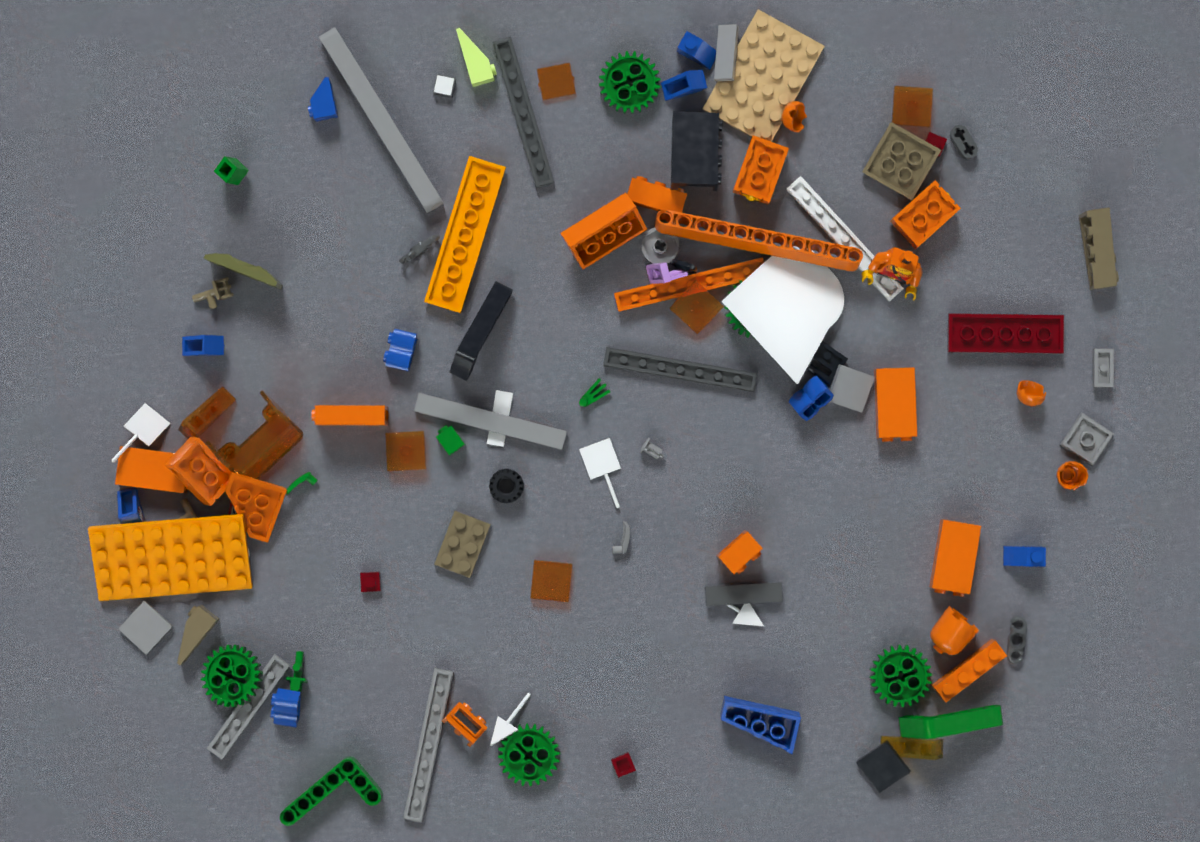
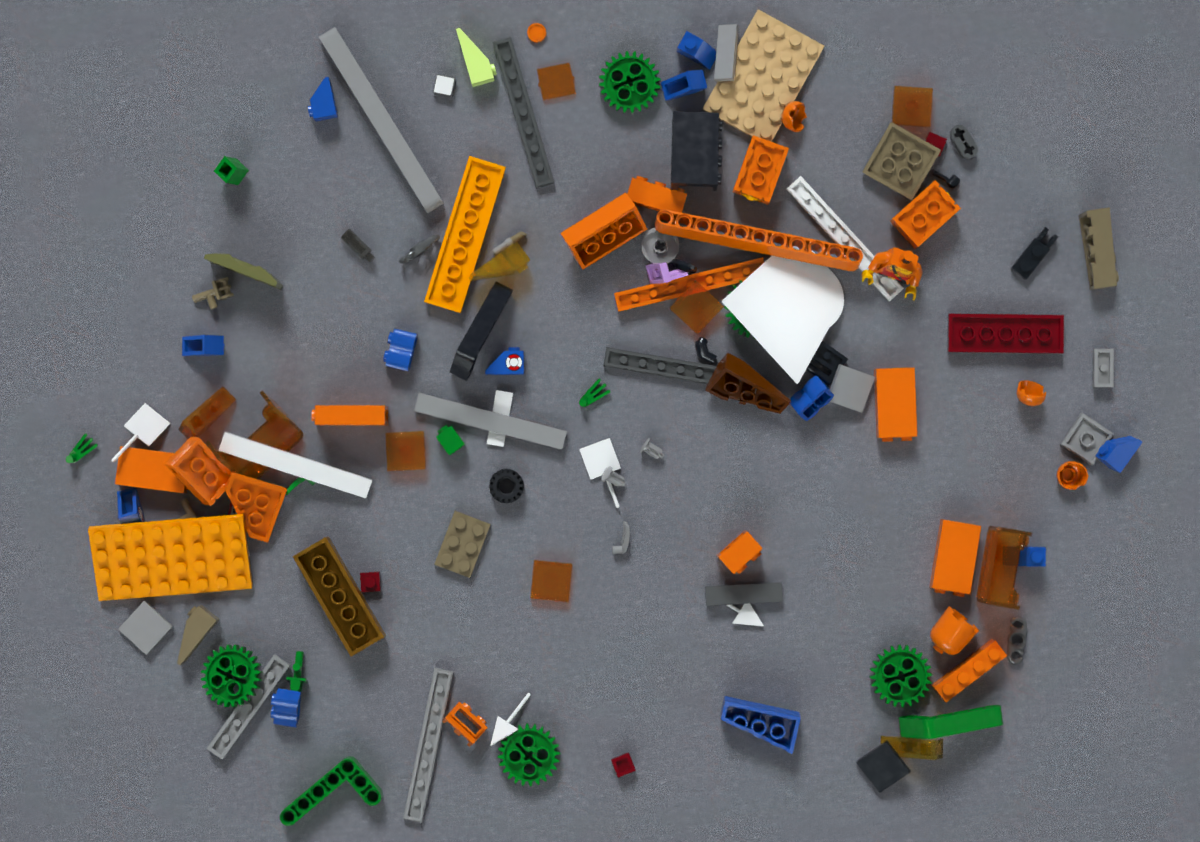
none -> green piece [66,433,98,463]
none -> white tile [218,432,372,498]
none -> pearl gold brick [292,536,386,657]
none -> clear smoke cylinder [340,229,375,263]
none -> clear yellow slope [469,242,530,281]
none -> blue slope [485,347,524,375]
none -> light grey piece [493,232,527,255]
none -> orange piece [527,23,546,43]
none -> light grey piece [601,466,626,487]
none -> black arm [695,337,717,364]
none -> reddish brown wedge [705,353,791,414]
none -> black hand [933,171,960,188]
none -> clear orange windscreen [976,526,1032,610]
none -> black hinge [1011,227,1058,280]
none -> blue slope [1095,436,1143,473]

